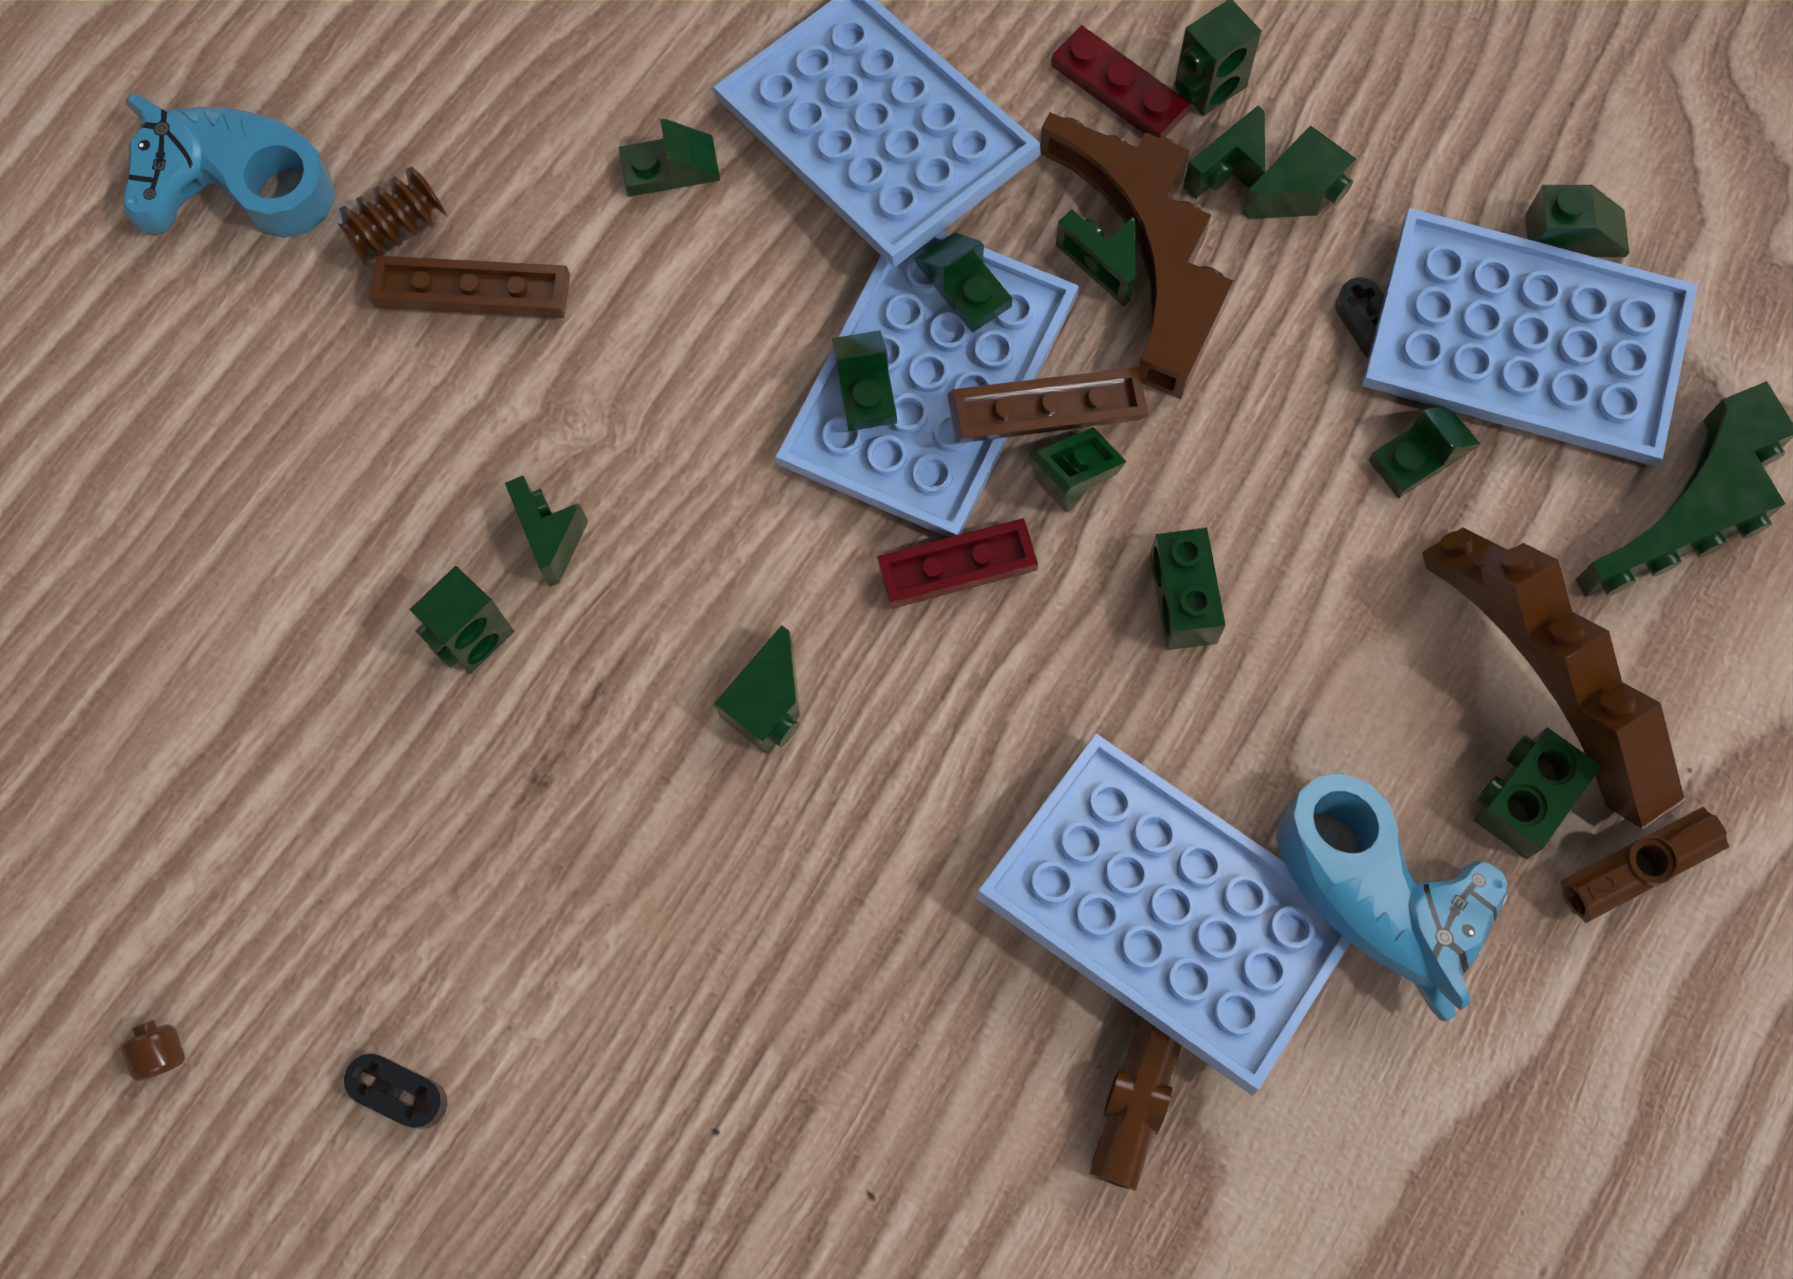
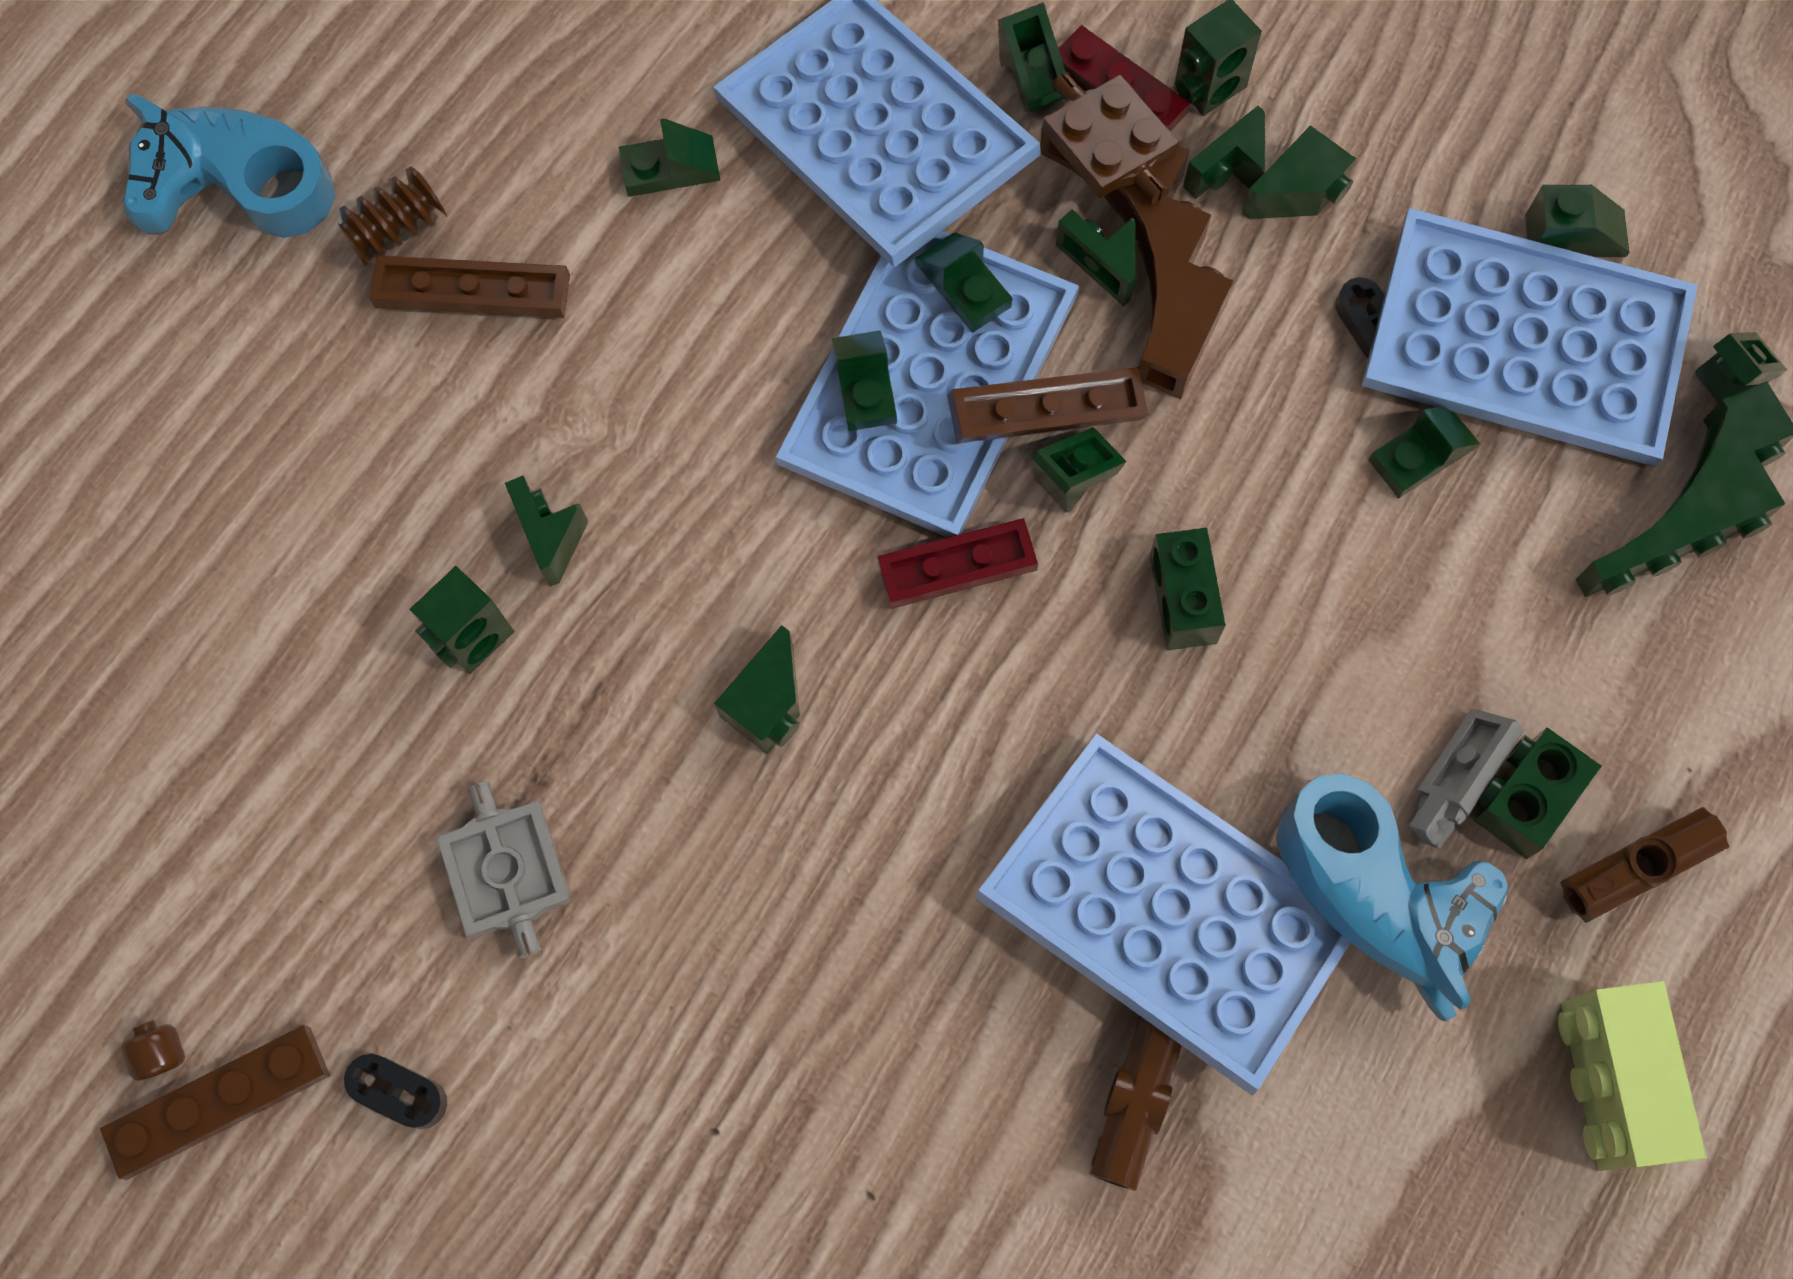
reddish brown arch [1422,527,1685,830] -> none
none -> reddish brown plate [100,1025,330,1180]
none -> light grey plate [436,782,573,958]
none -> dark green slope [998,2,1065,112]
none -> reddish brown plate [1041,72,1179,204]
none -> light grey hinge [1409,709,1523,849]
none -> yellowish green brick [1558,981,1707,1171]
none -> dark green slope [1695,332,1787,402]

